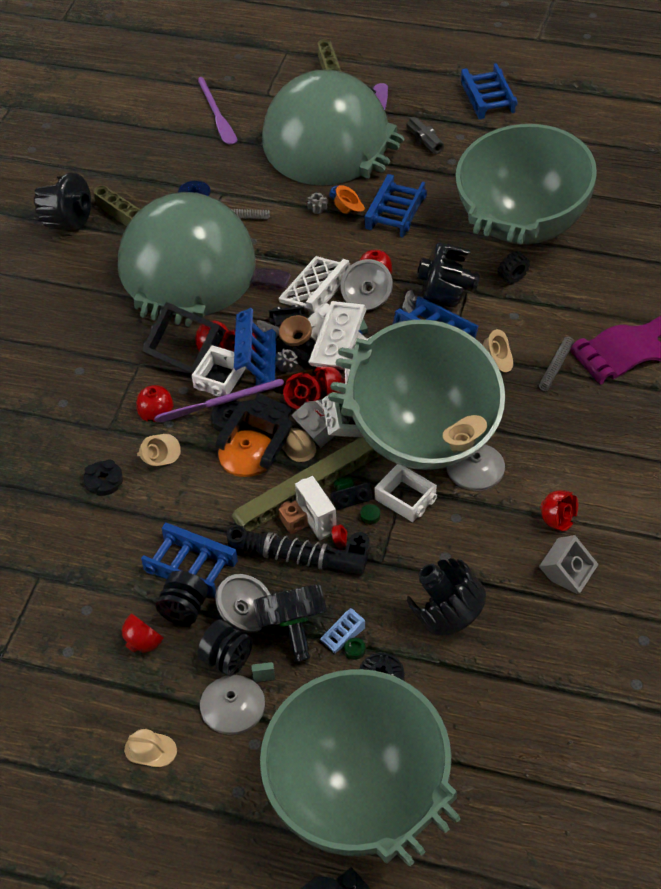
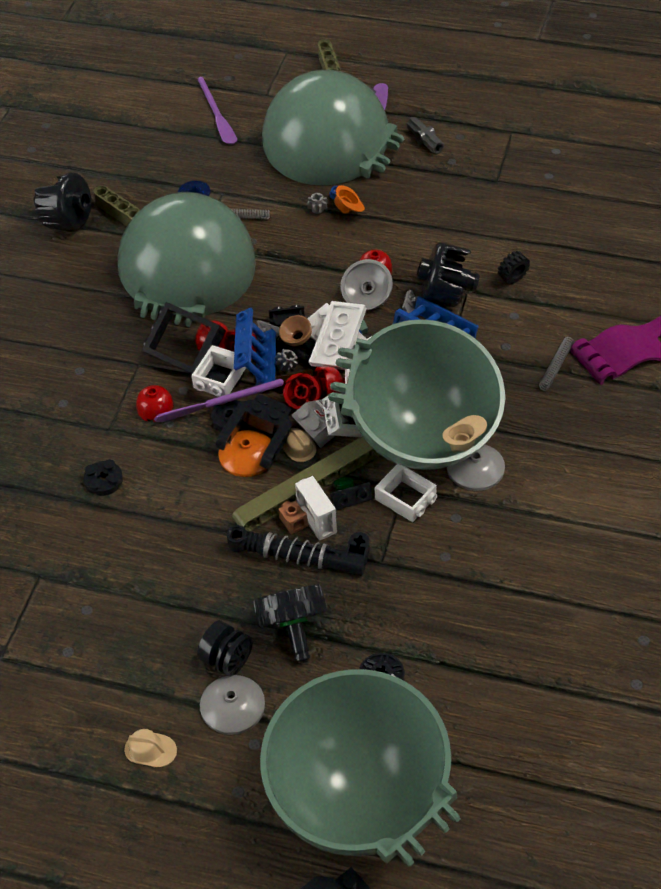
red cylinder [121,613,164,653] -> none
tan piece [137,434,180,466] -> none
blue fence [141,522,238,598] -> none
black wheel [155,571,209,625] -> none
light grey dish [216,574,271,633] -> none
clear purple slope [250,268,291,289] -> none
sand green tile [252,662,275,682] -> none
white fence [278,256,350,315] -> none
light blue slope [320,608,365,654] -> none
red tile [332,524,348,549] -> none
dark green tile [344,638,366,660] -> none
dark green tile [360,504,380,524] -> none
blue fence [365,174,427,238] -> none
black piece [407,558,486,636] -> none
sand green windscreen [456,124,597,244] -> none
blue fence [461,63,517,119] -> none
tan piece [483,329,513,372] -> none
light grey slope [539,535,598,594] -> none
red cylinder [540,490,578,531] -> none

